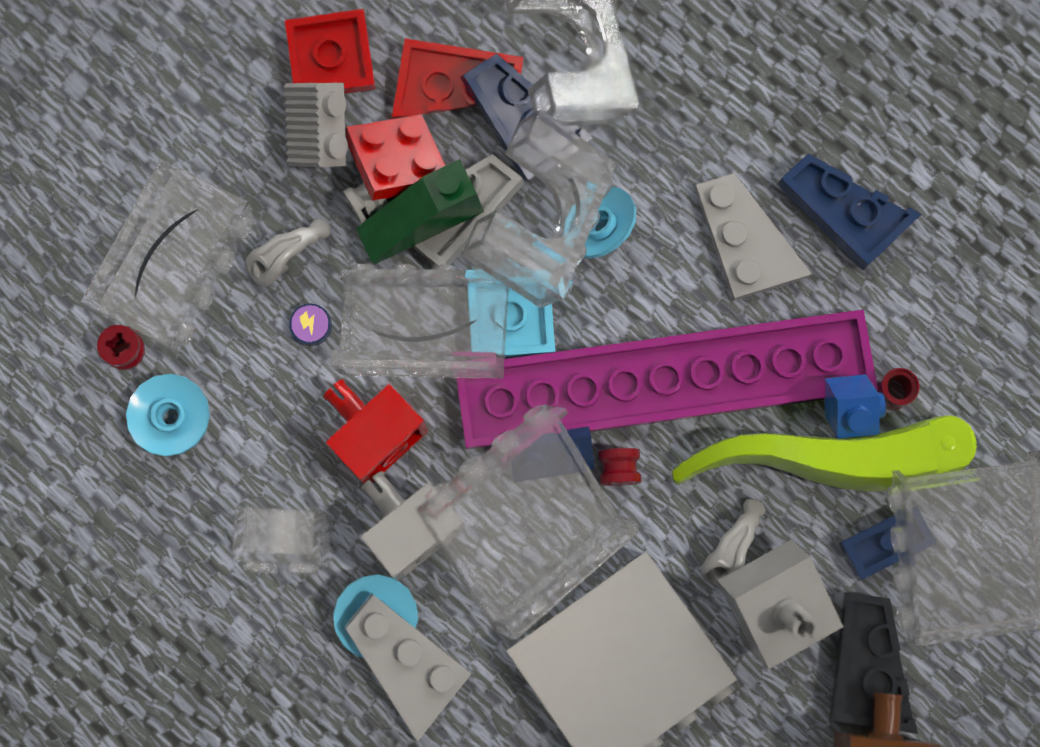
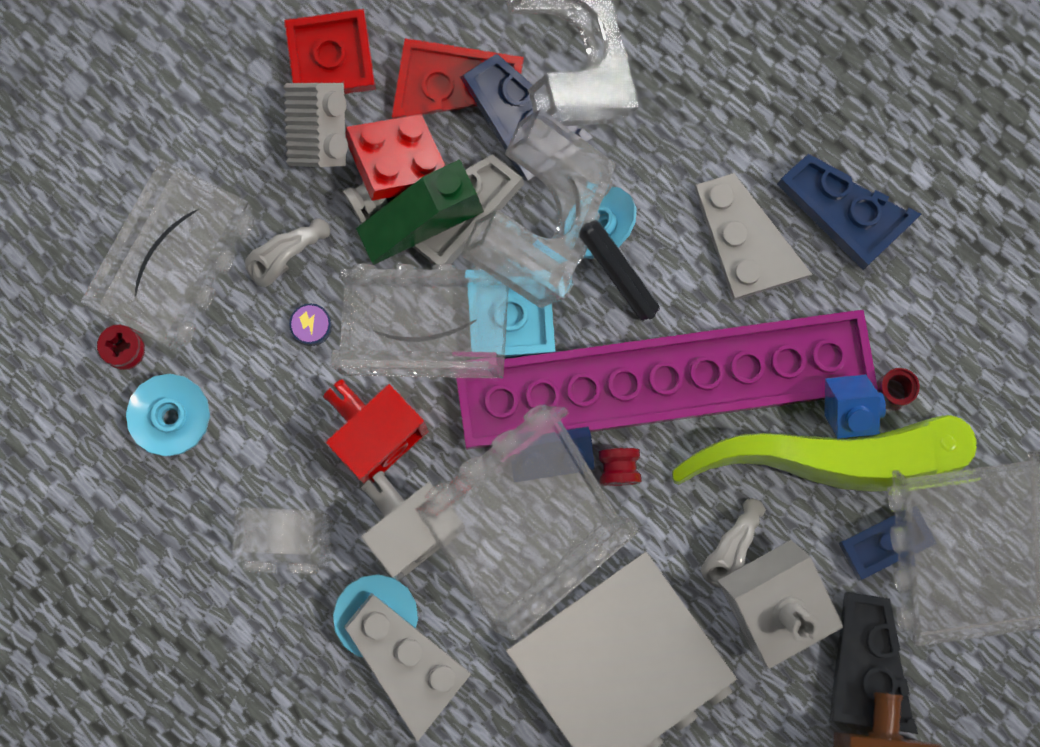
none -> black axle [579,220,660,321]

